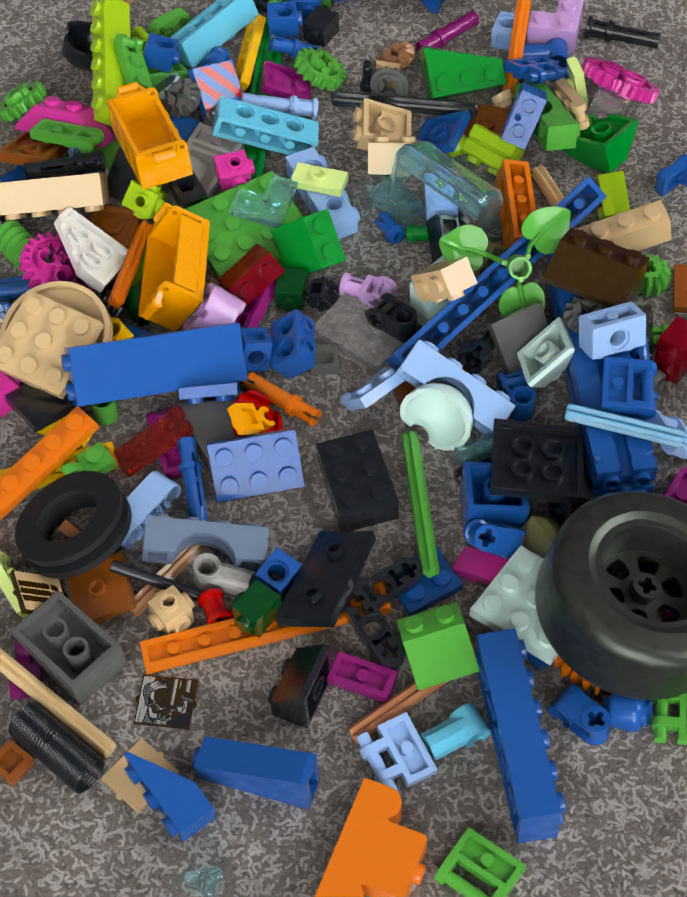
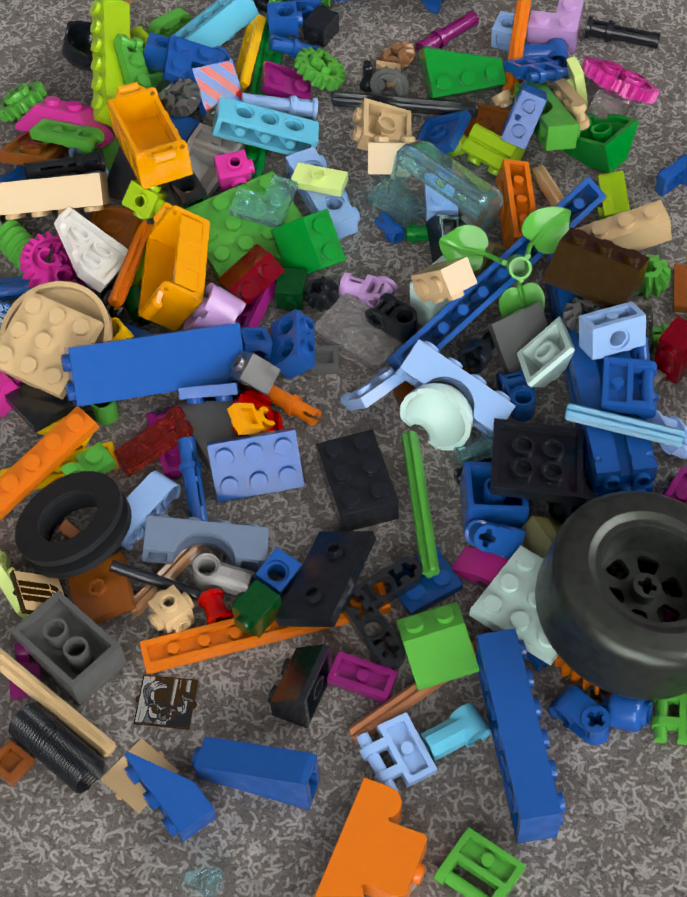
none -> blue plate [162,34,218,82]
none -> flat silver brick [229,351,281,395]

